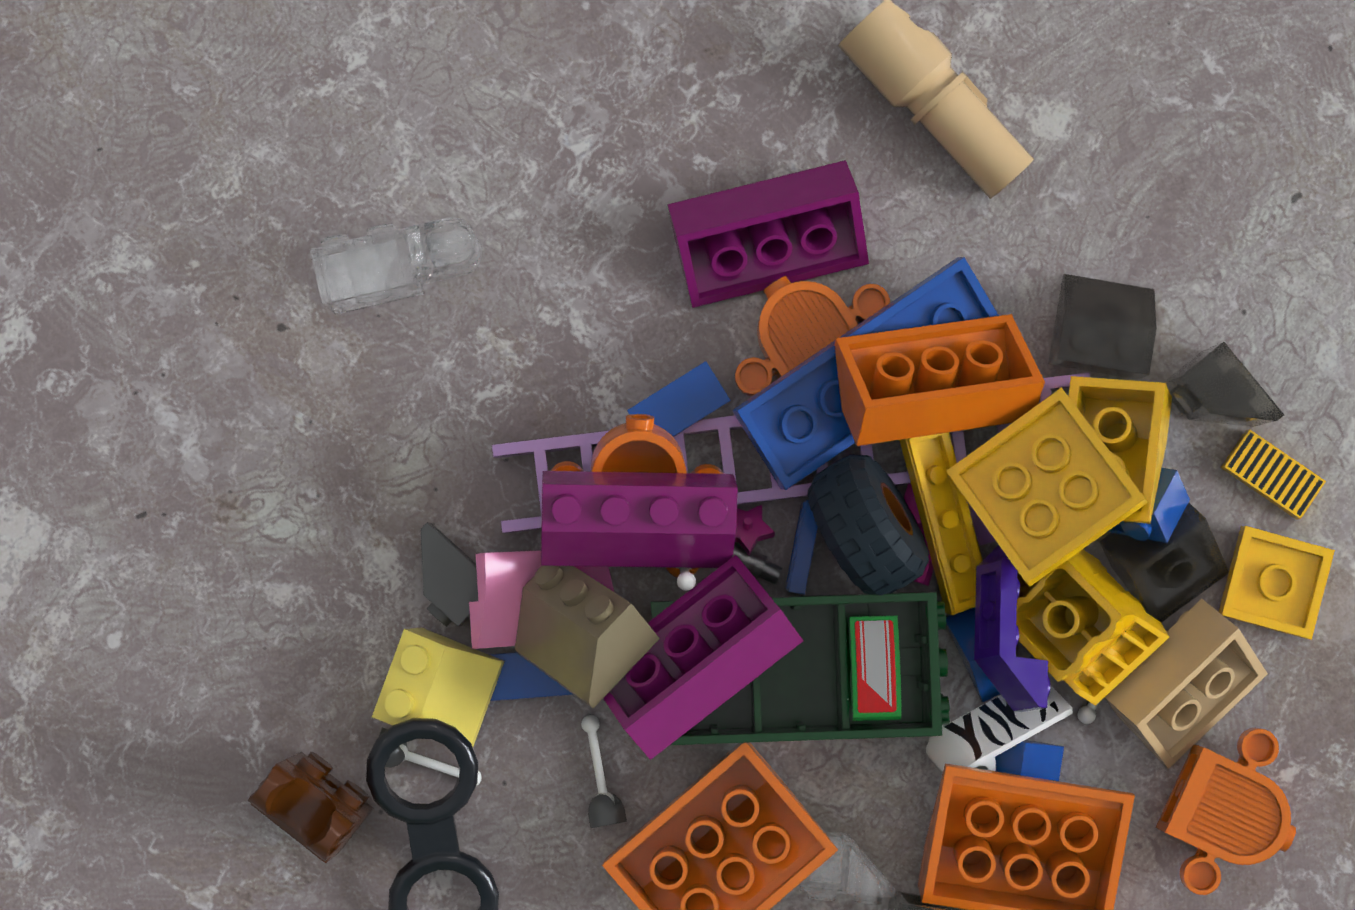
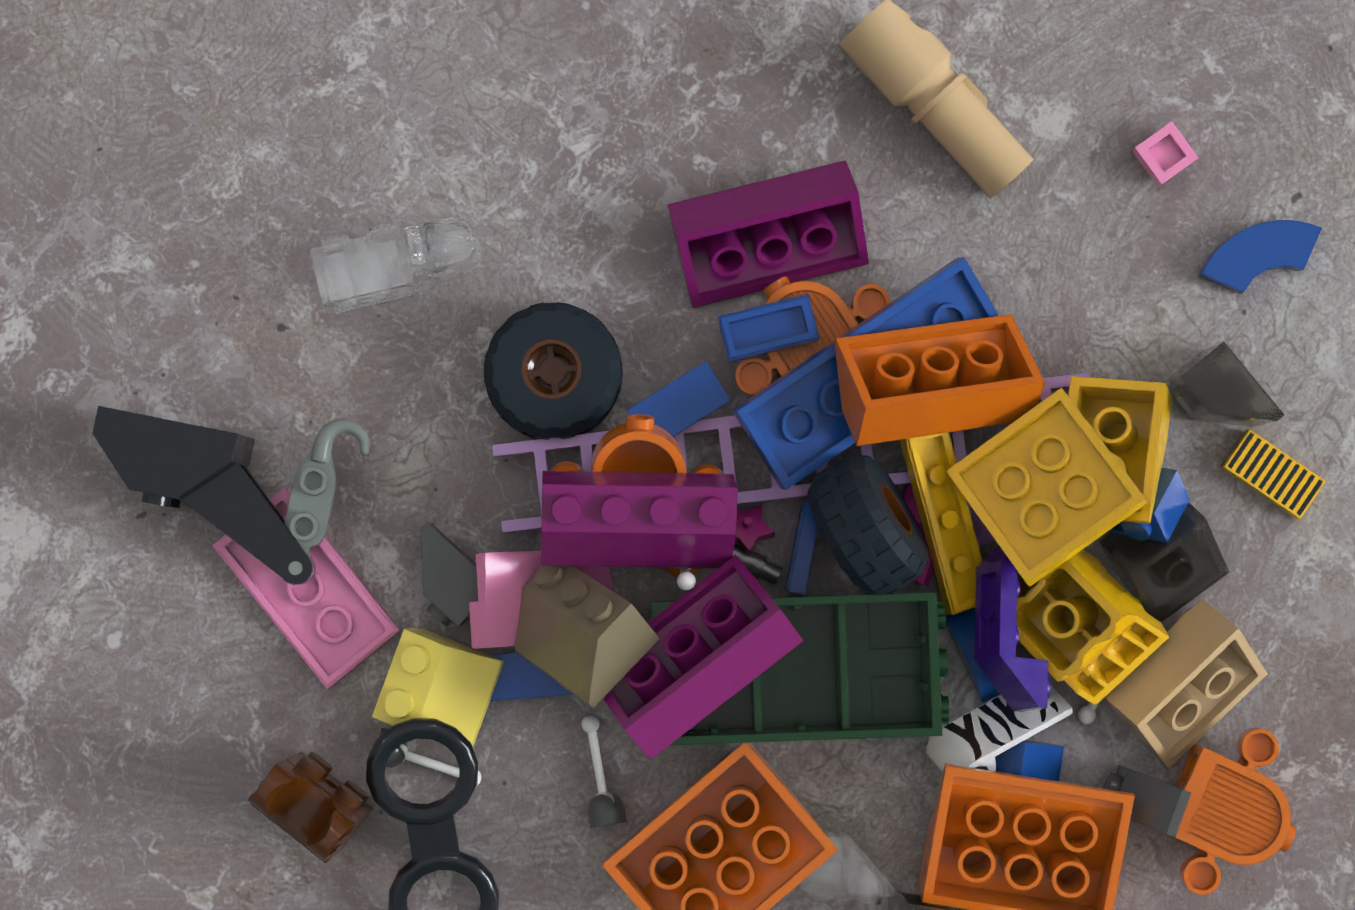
slope [848,616,901,721] -> none
clear smoke slope [1048,274,1157,380] -> none
yellow plate [1219,526,1335,640] -> none
none -> black slope [92,406,370,585]
none -> bright pink tile [212,488,401,689]
none -> black wheel [484,302,623,440]
none -> blue tile [717,294,819,363]
none -> dark grey slope [1103,765,1191,838]
none -> bright pink plate [1132,121,1199,187]
none -> blue tile [1198,220,1322,294]

